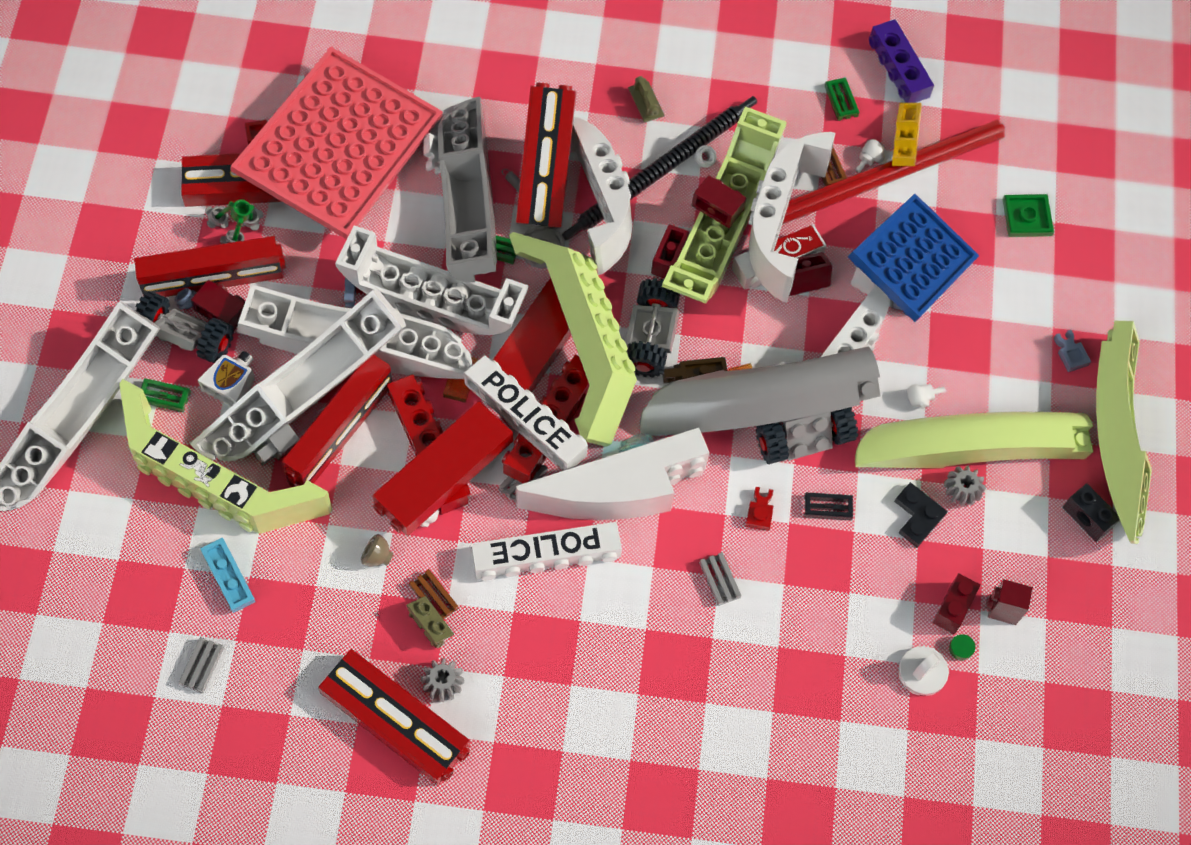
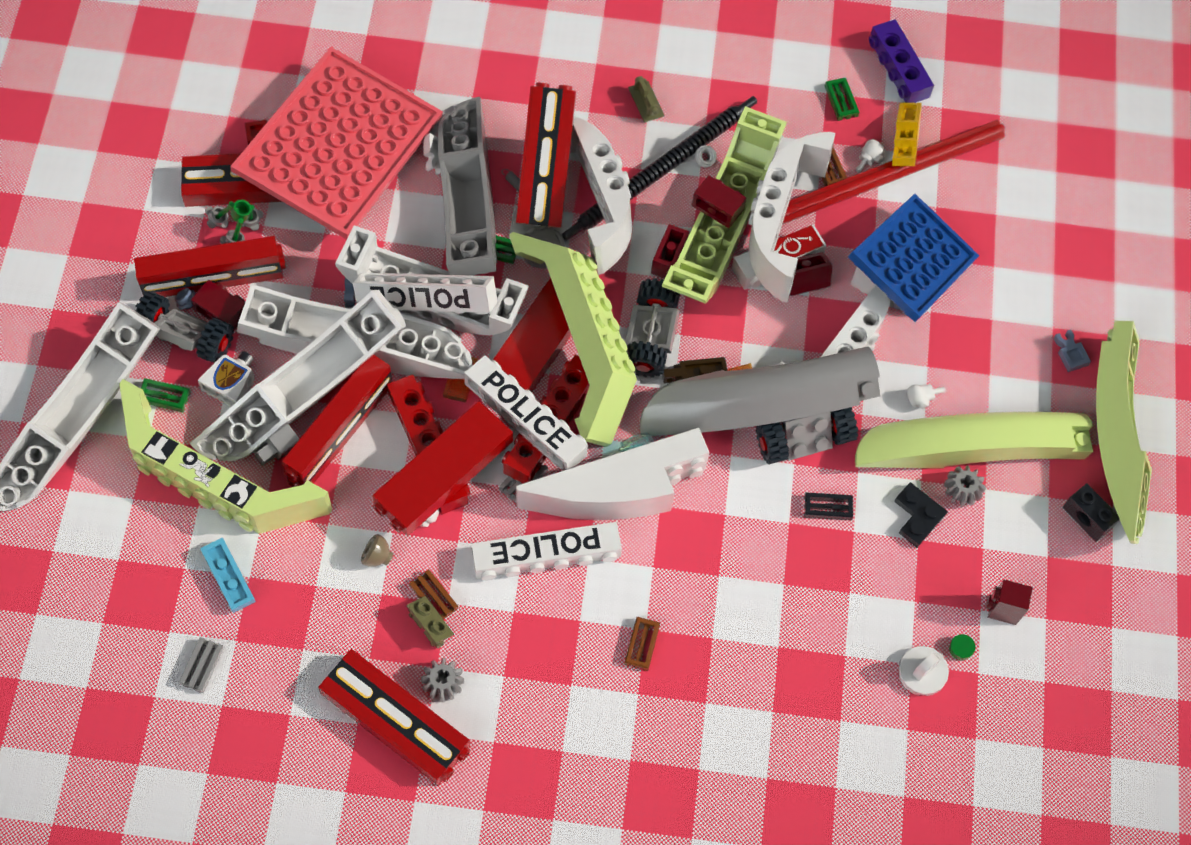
light grey tile [699,552,741,606] -> none
red plate [745,487,774,531] -> none
dark red brick [932,573,981,634] -> none
green tile [1002,194,1054,237] -> none
none -> white brick [353,273,498,315]
none -> dark orange tile [624,617,660,671]

